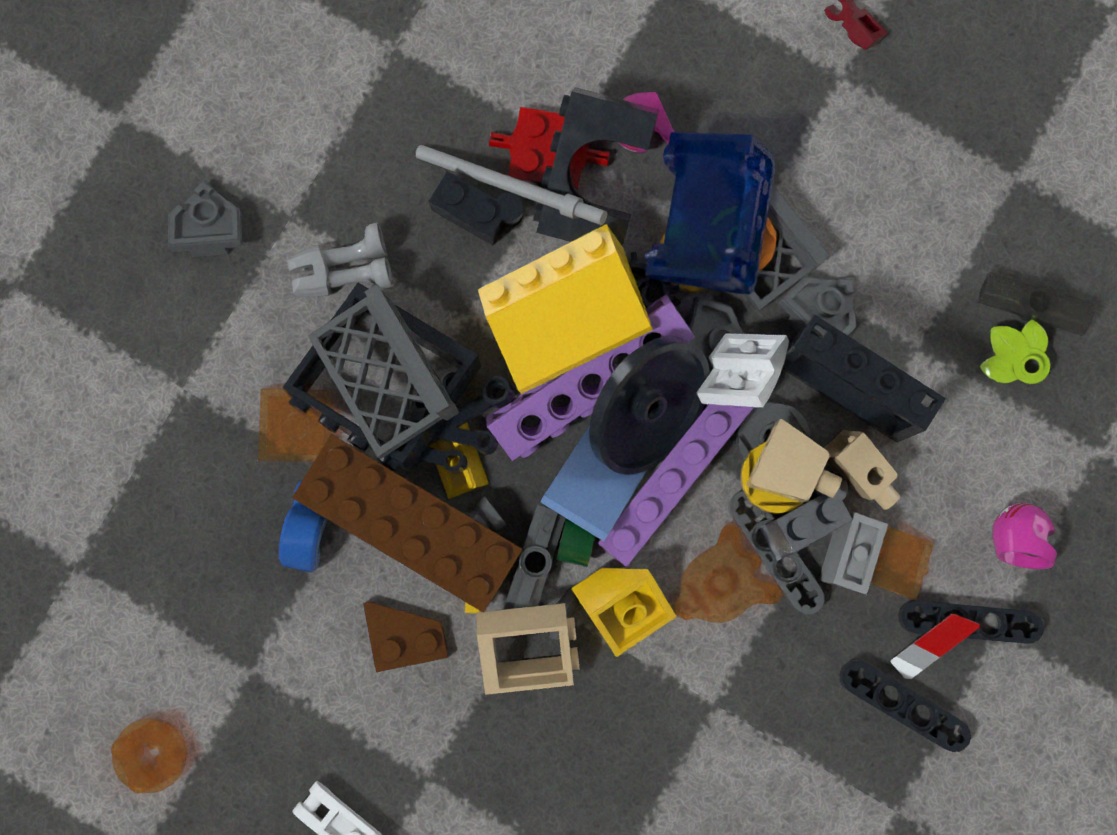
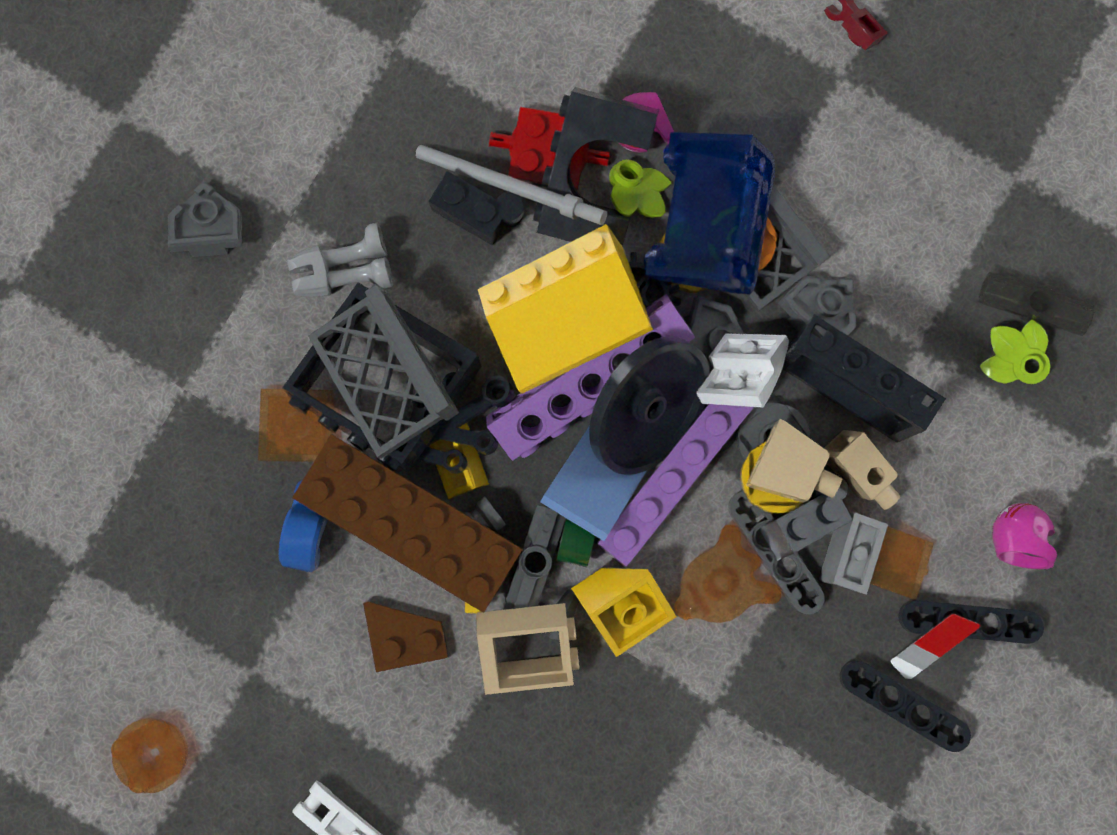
none -> lime plate [609,159,671,218]

